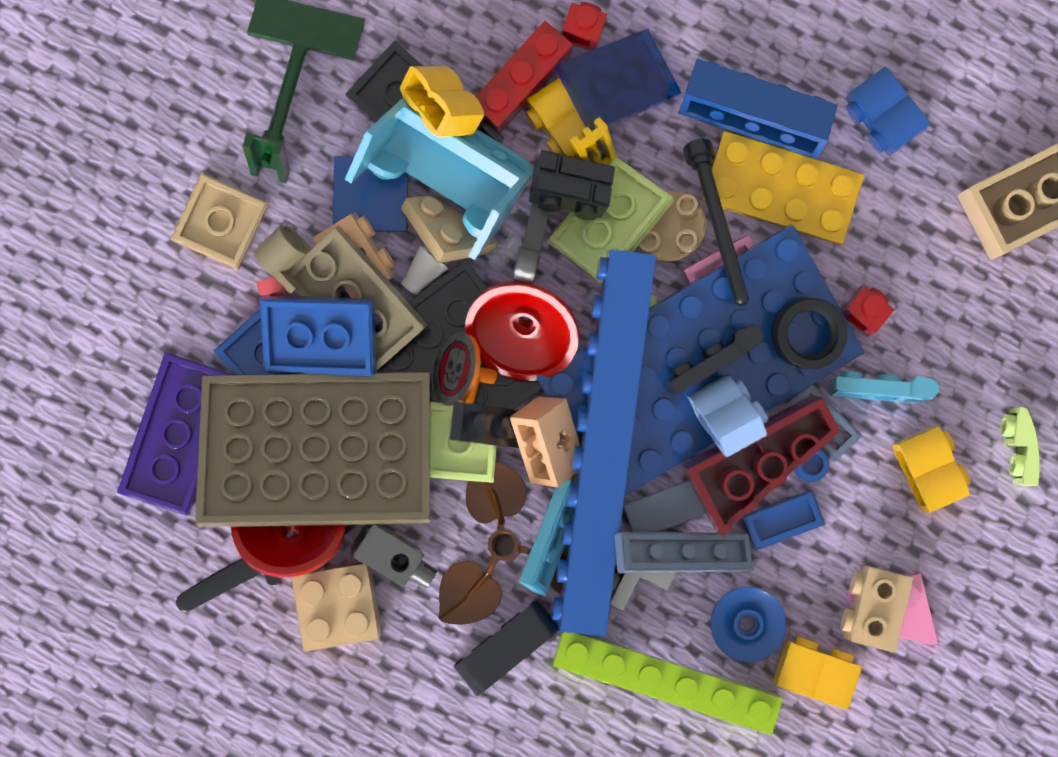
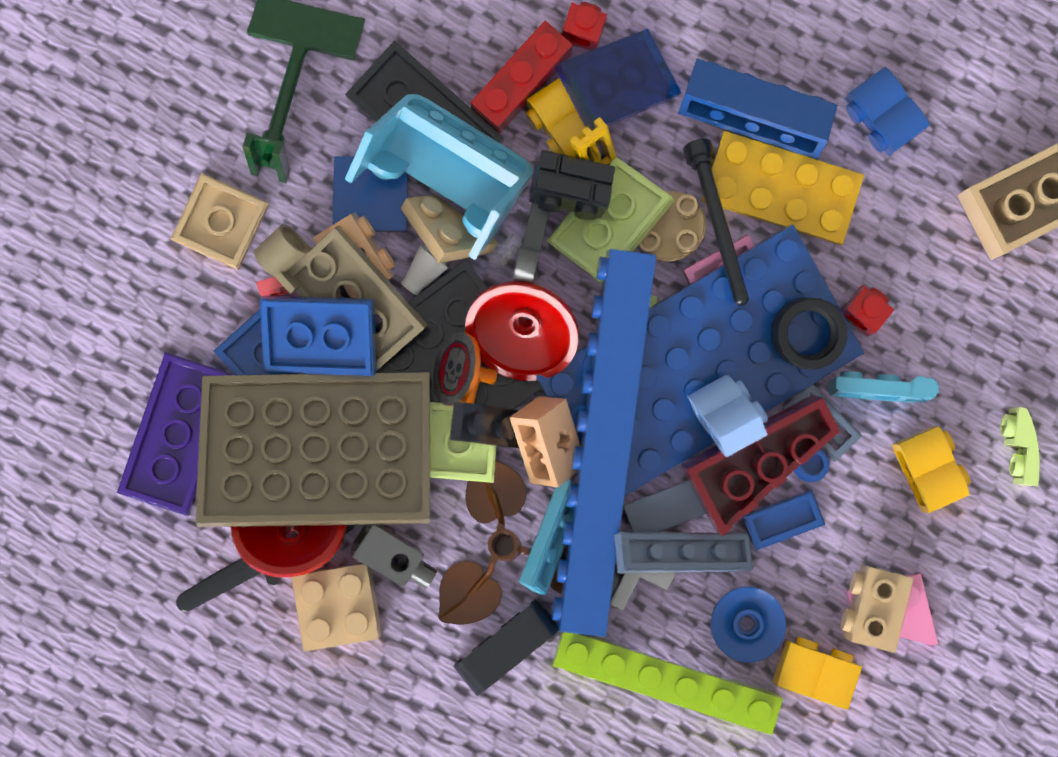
yellow brick [400,66,484,137] -> none
black hinge [665,324,763,395] -> none

